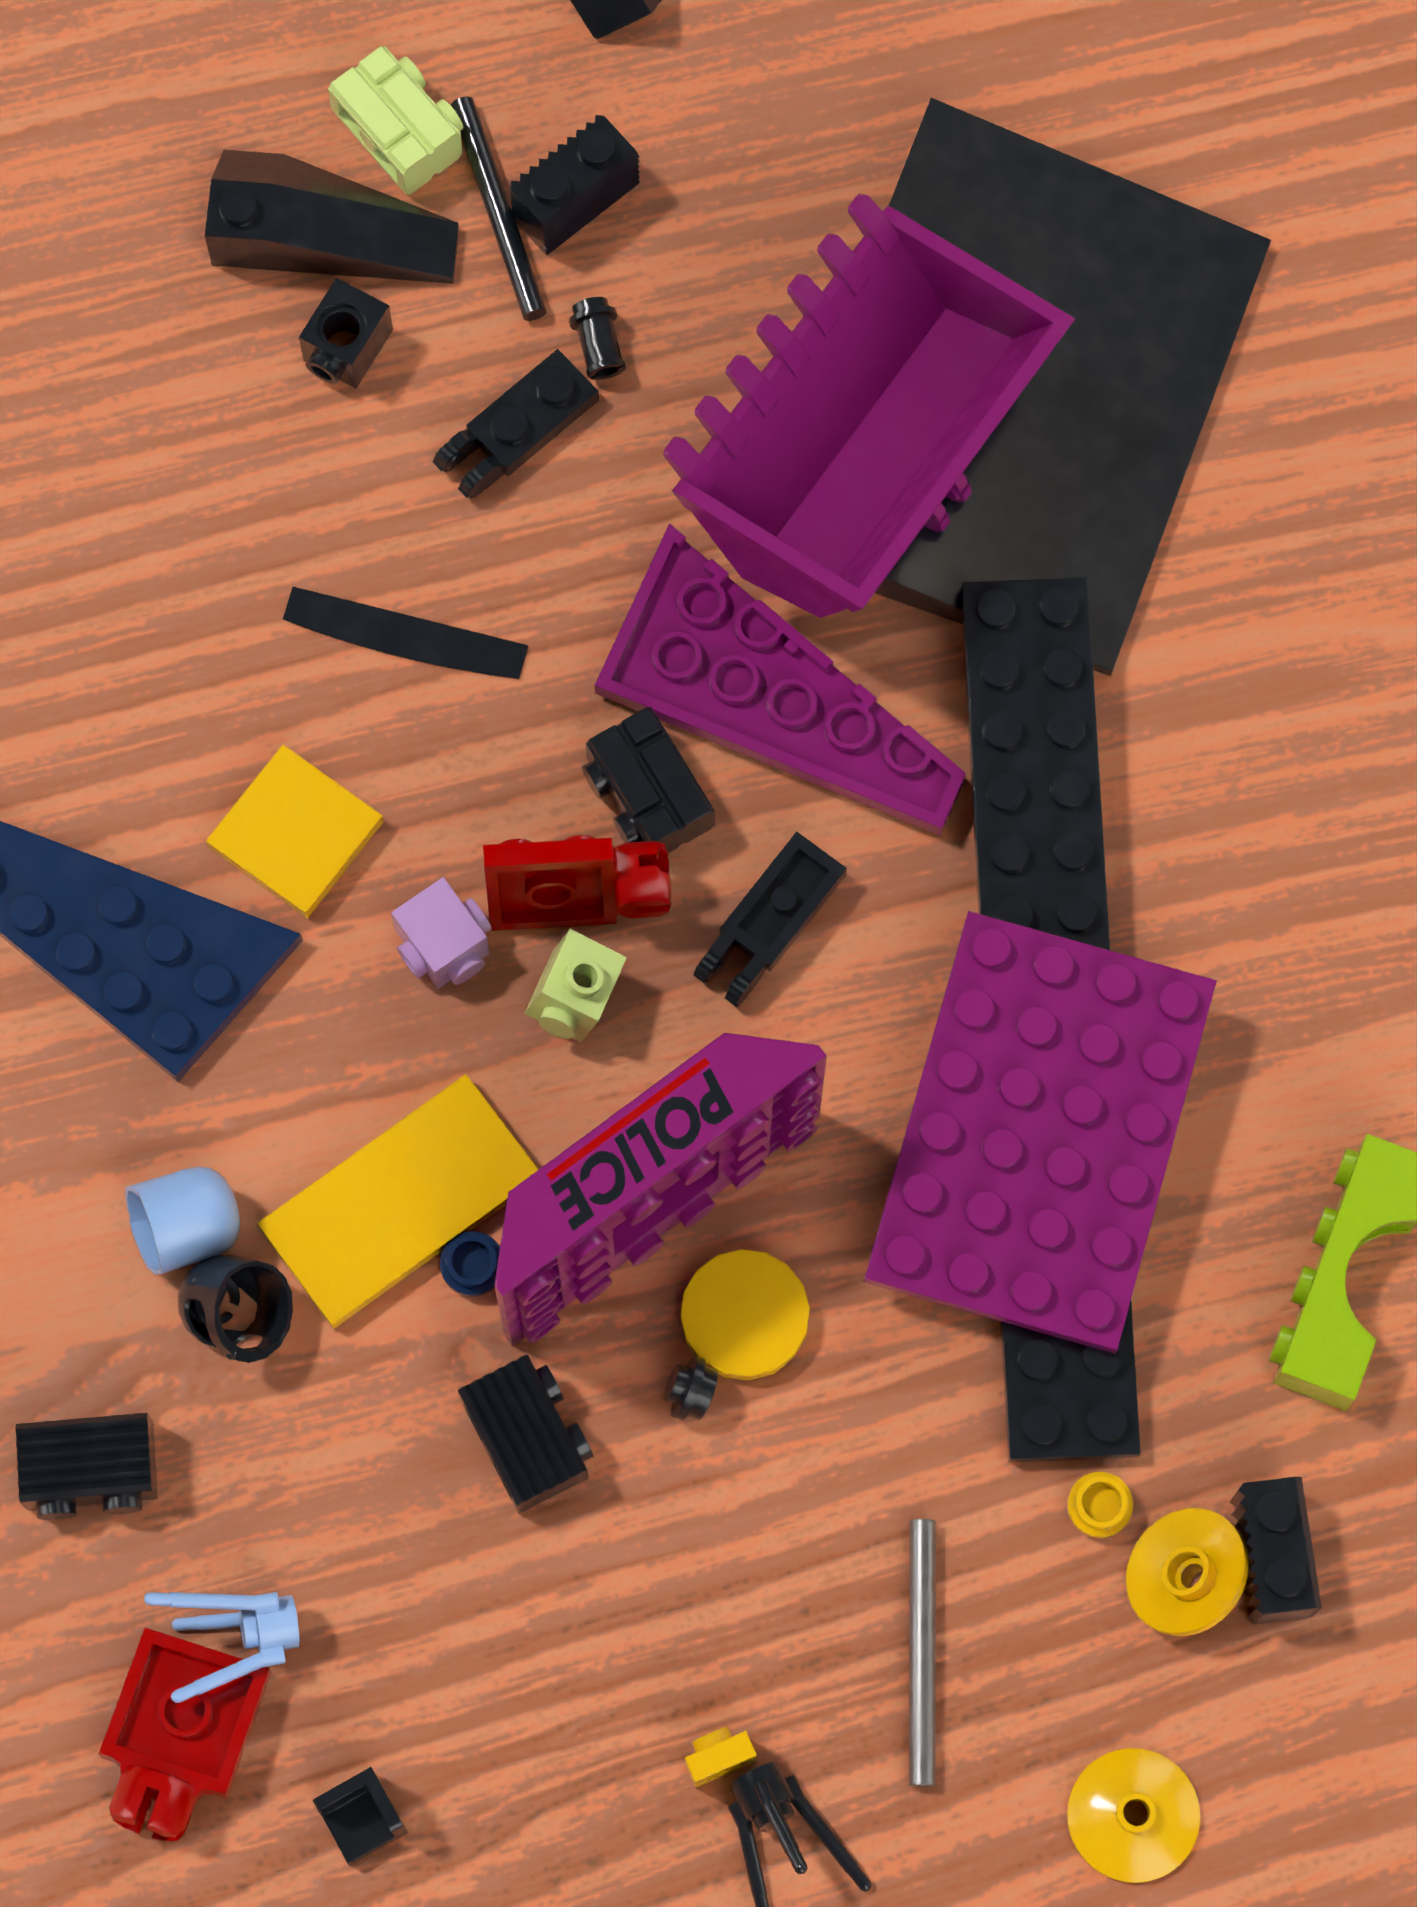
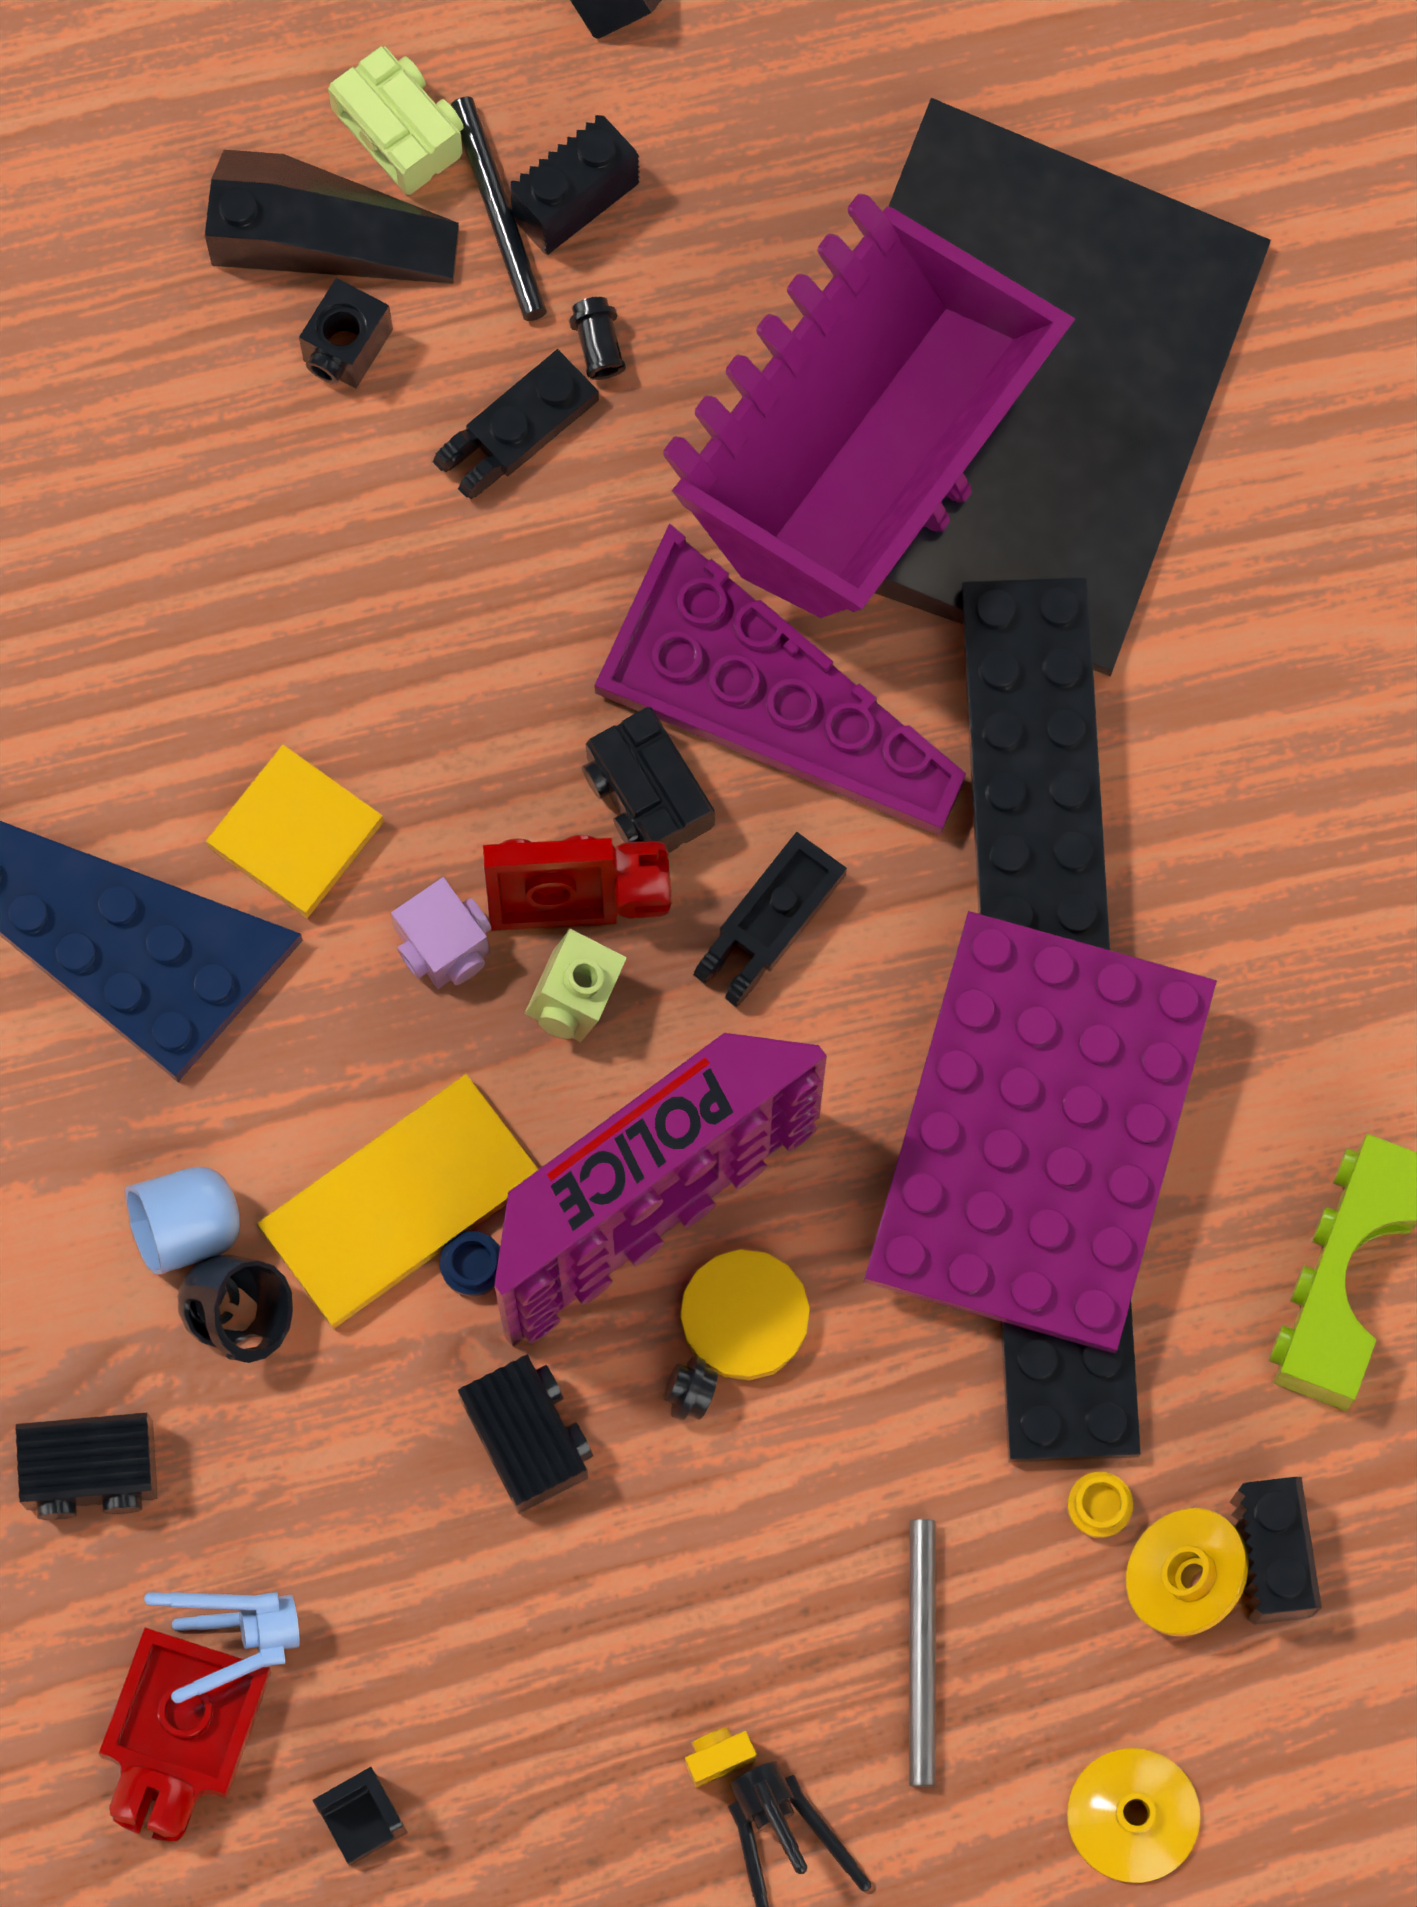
black sticker [283,587,528,679] -> none

